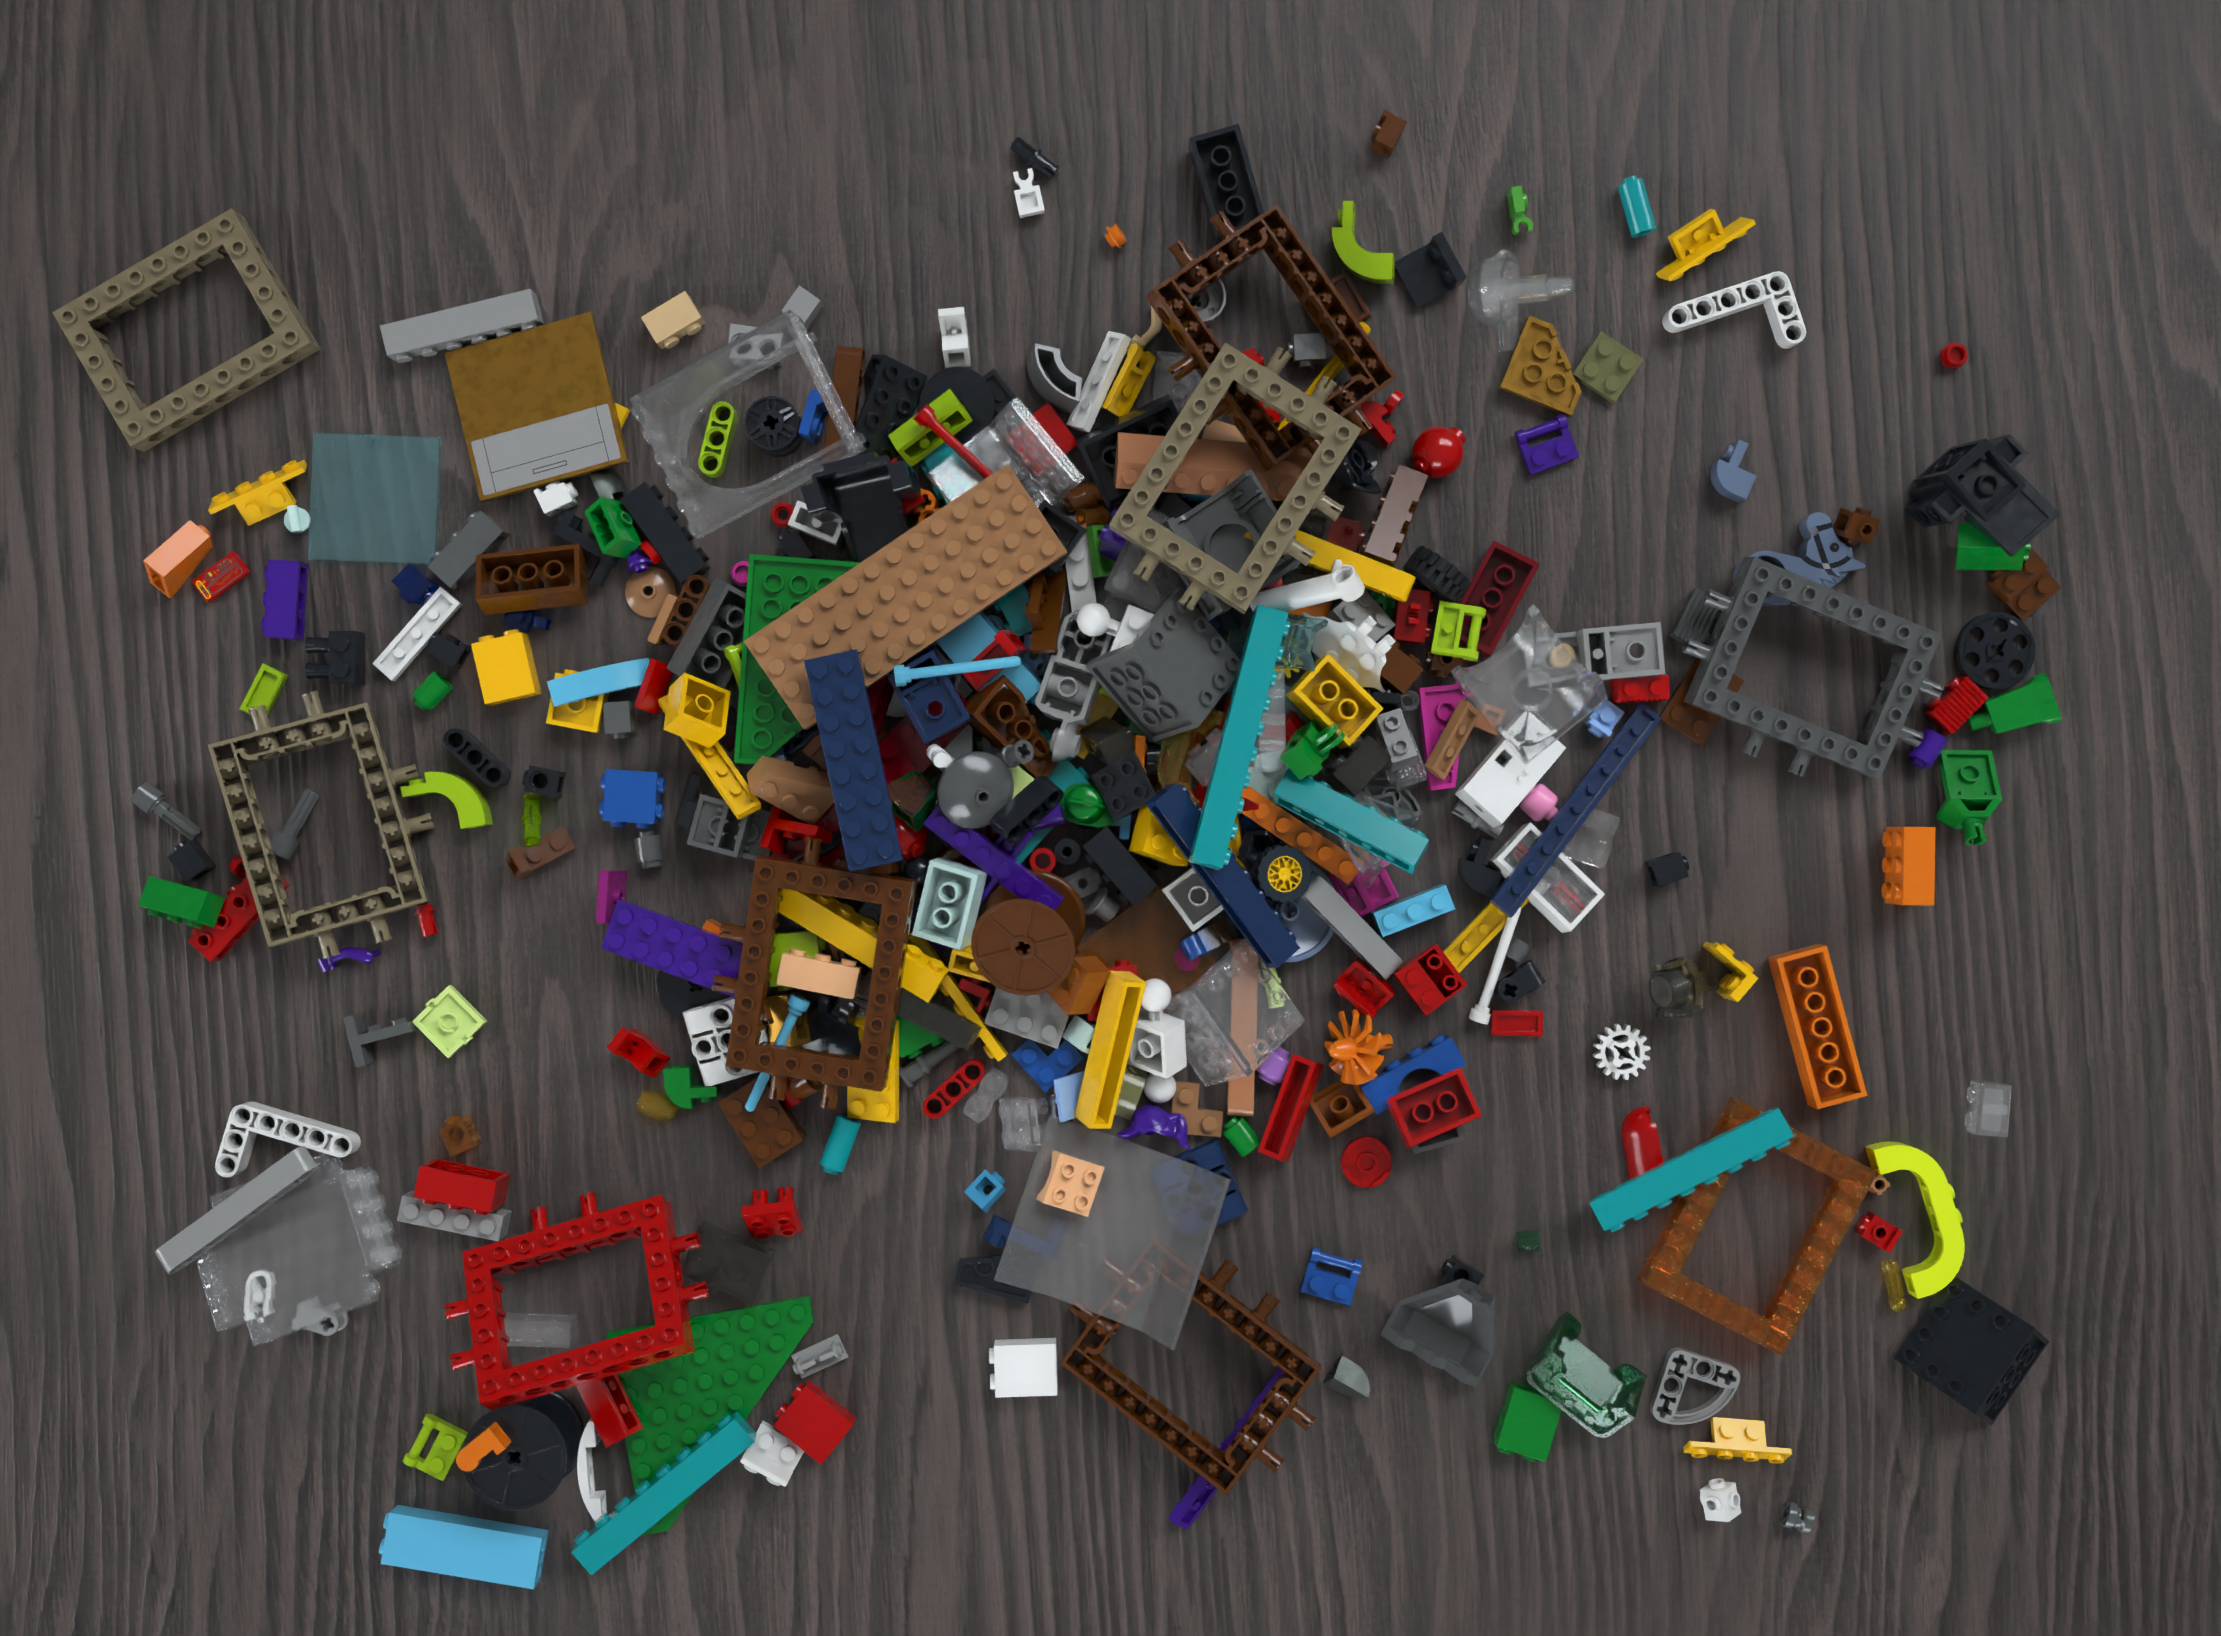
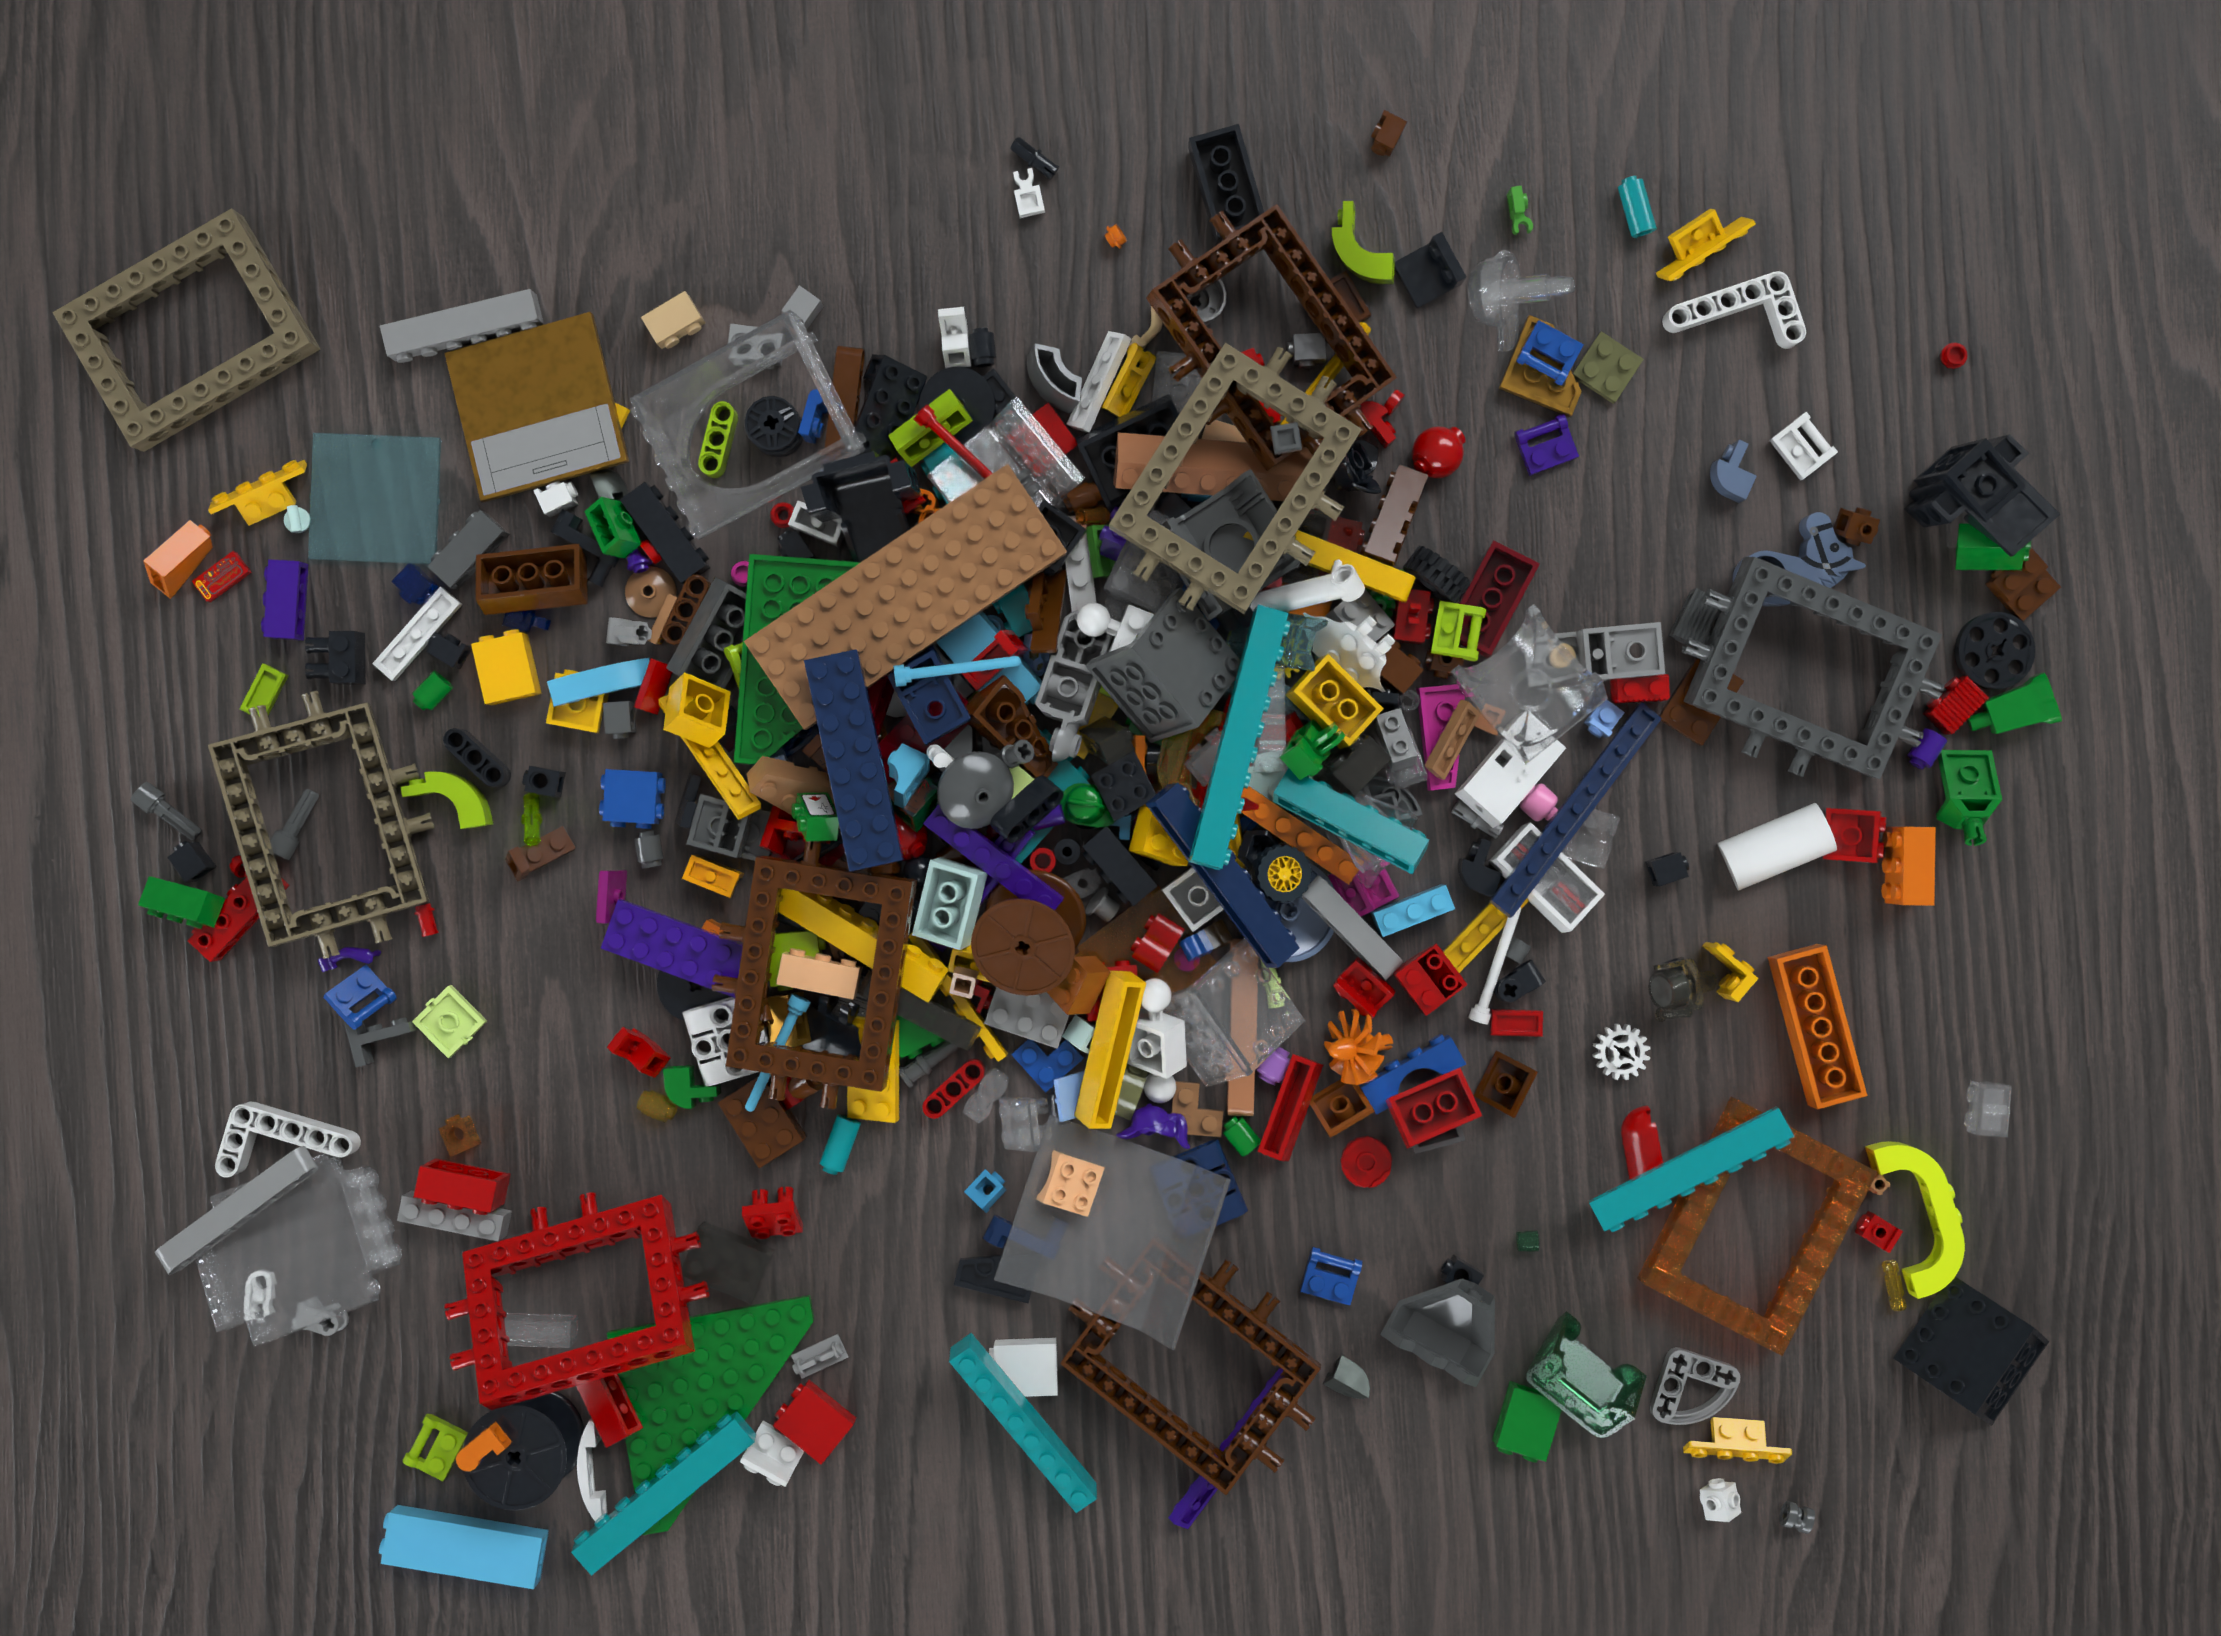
none -> blue plate [323,965,397,1030]
none -> light grey piece [606,617,652,646]
none -> light orange panel [682,854,744,898]
none -> green brick [792,792,839,842]
none -> medium azure arch [887,743,930,809]
none -> medium nougat piece [949,966,978,999]
none -> teal brick [949,1333,1097,1513]
none -> black brick [968,328,996,367]
none -> red brick [1130,913,1185,973]
none -> dark grey tile [1270,422,1302,455]
none -> reddish brown slope [1473,1050,1538,1118]
none -> blue plate [1516,320,1584,386]
none -> white brick [1717,803,1837,891]
none -> white plate [1769,411,1838,481]
none -> red plate [1823,808,1886,863]

